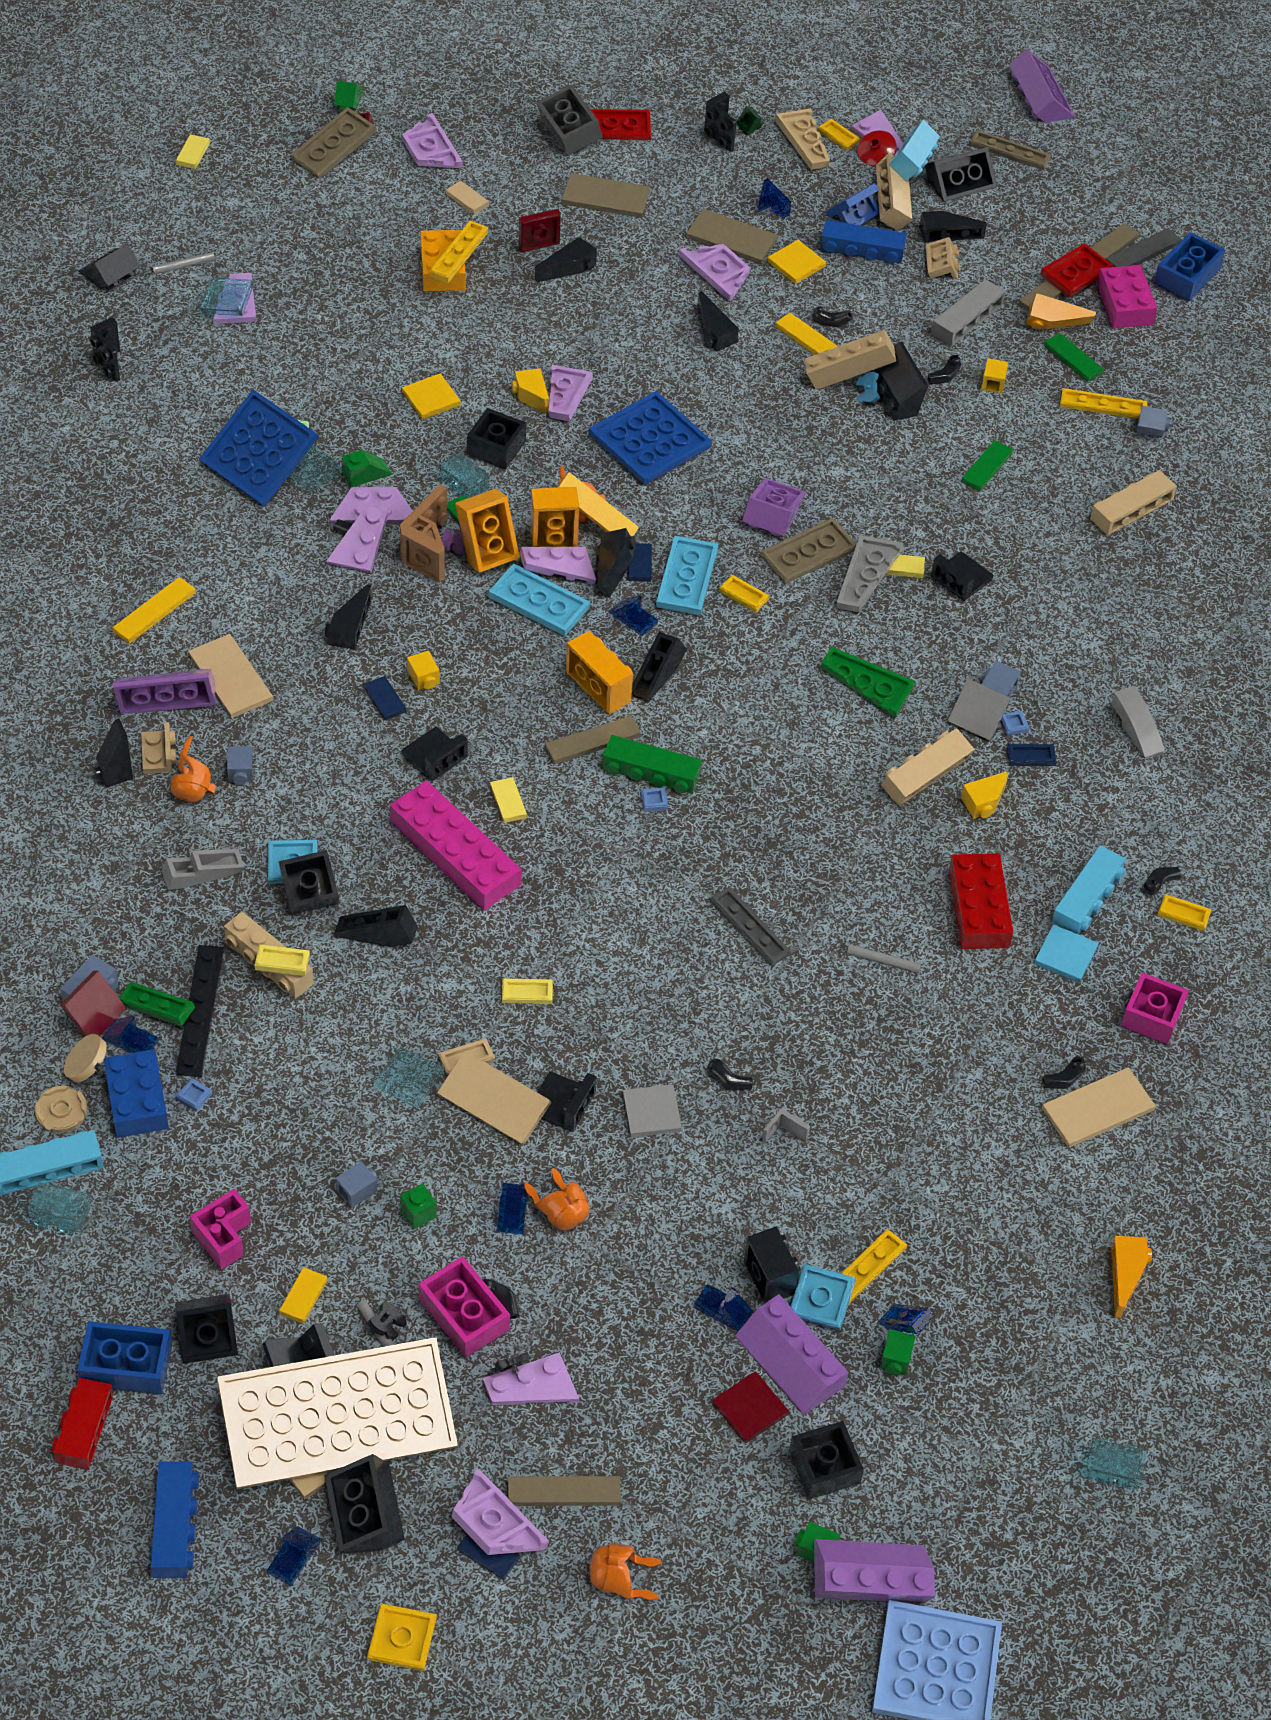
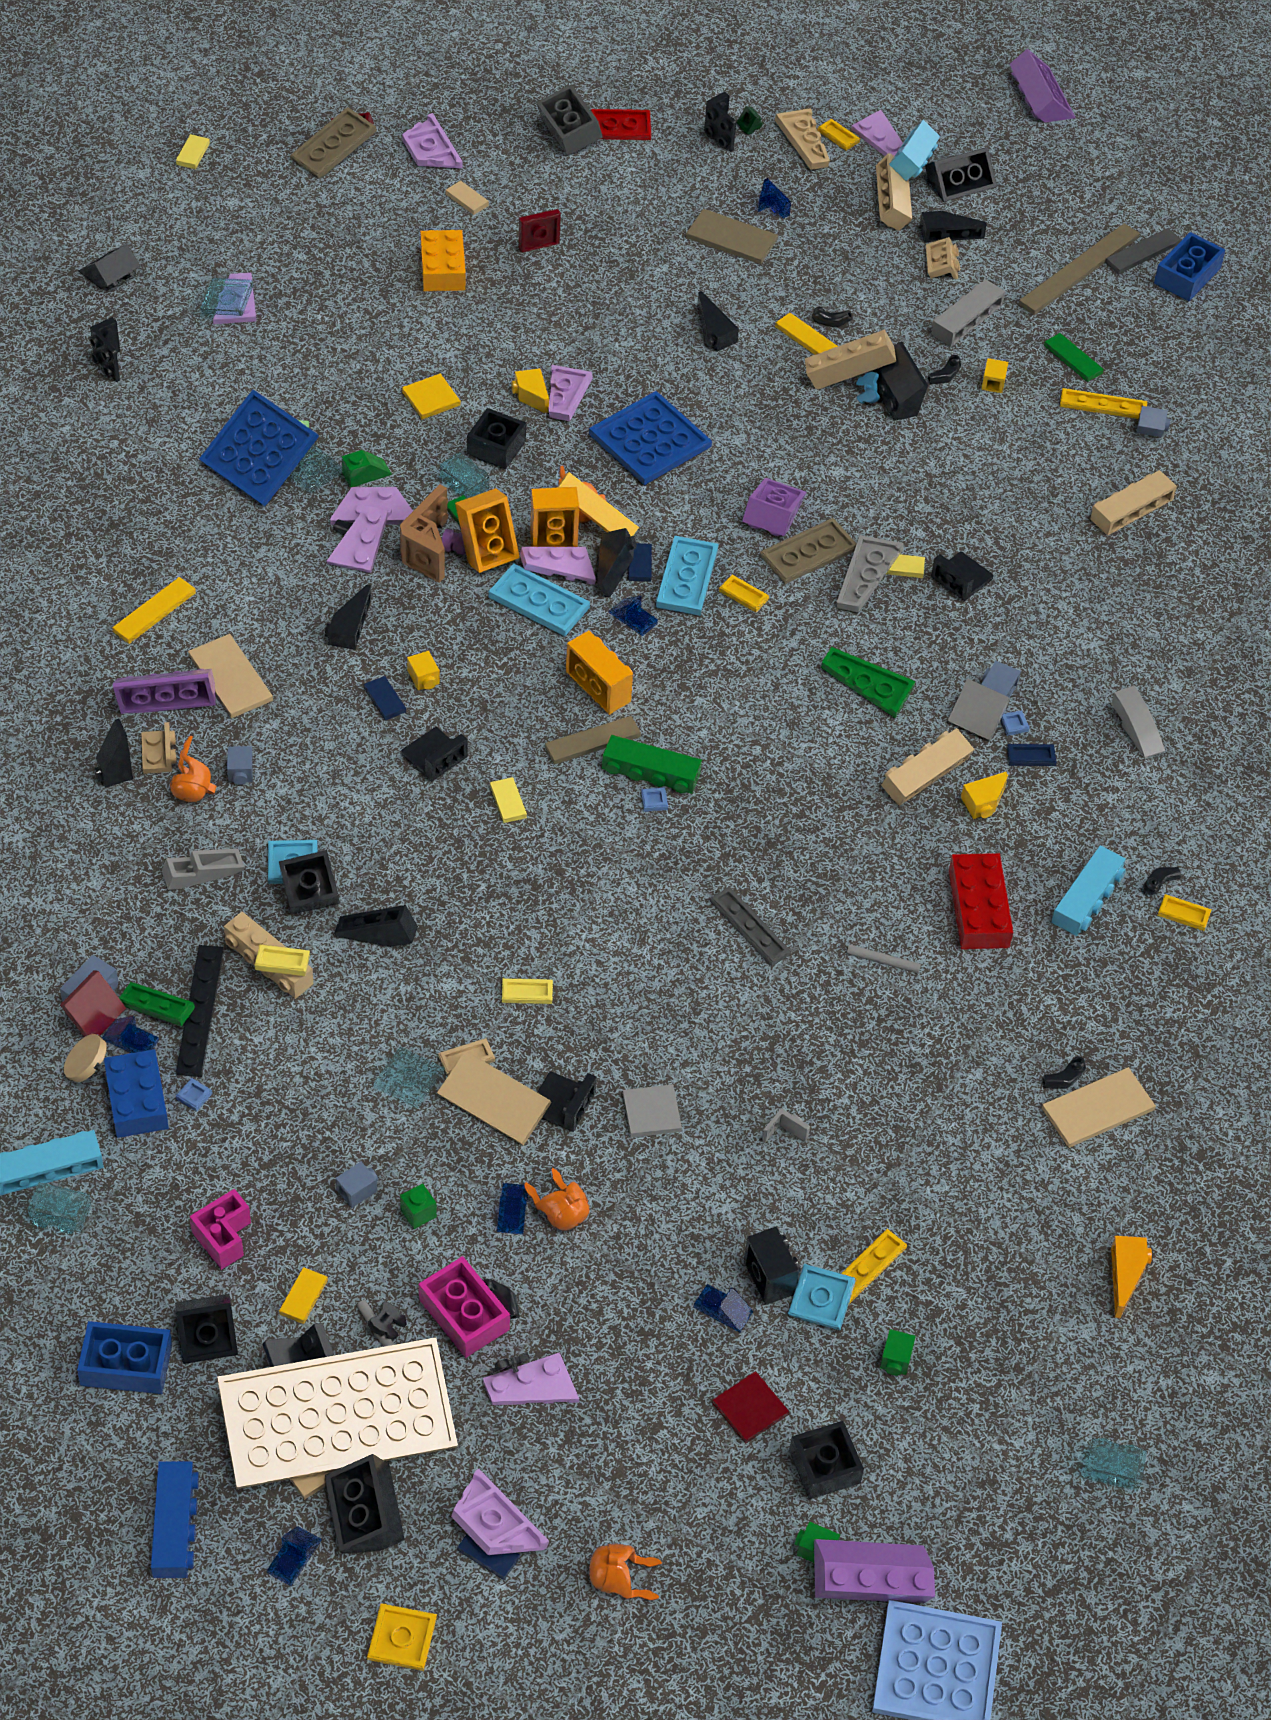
tan tile [35,1085,87,1133] -> none
red brick [51,1378,114,1470] -> none
light grey bar [152,252,215,274] -> none
green slope [334,80,364,111] -> none
dark pink brick [389,780,522,911] -> none
yellow tile [429,221,488,283] -> none
dark tan tile [508,1476,621,1506] -> none
black slope [535,237,597,282] -> none
dark tan tile [562,173,650,218] -> none
black slope [632,631,687,702] -> none
lavender wing [679,244,750,301] -> none
black arm [708,1059,753,1090] -> none
medium lavender slope [735,1294,849,1415] -> none
yellow tile [767,240,826,284] -> none
blue brick [820,220,907,264] -> none
blue bracket [825,183,880,225] -> none
red dish [857,130,897,167] -> none
clear blue slope [878,1304,933,1337] -> none
green tile [961,440,1013,492] -> none
dark tan tile [969,130,1051,171] -> none
light orange slope [1025,293,1096,330] -> none
medium azure tile [1034,924,1099,983] -> none
red tile [1040,243,1114,297] -> none
dark pink brick [1097,265,1157,329] -> none
dark pink brick [1121,972,1189,1044] -> none

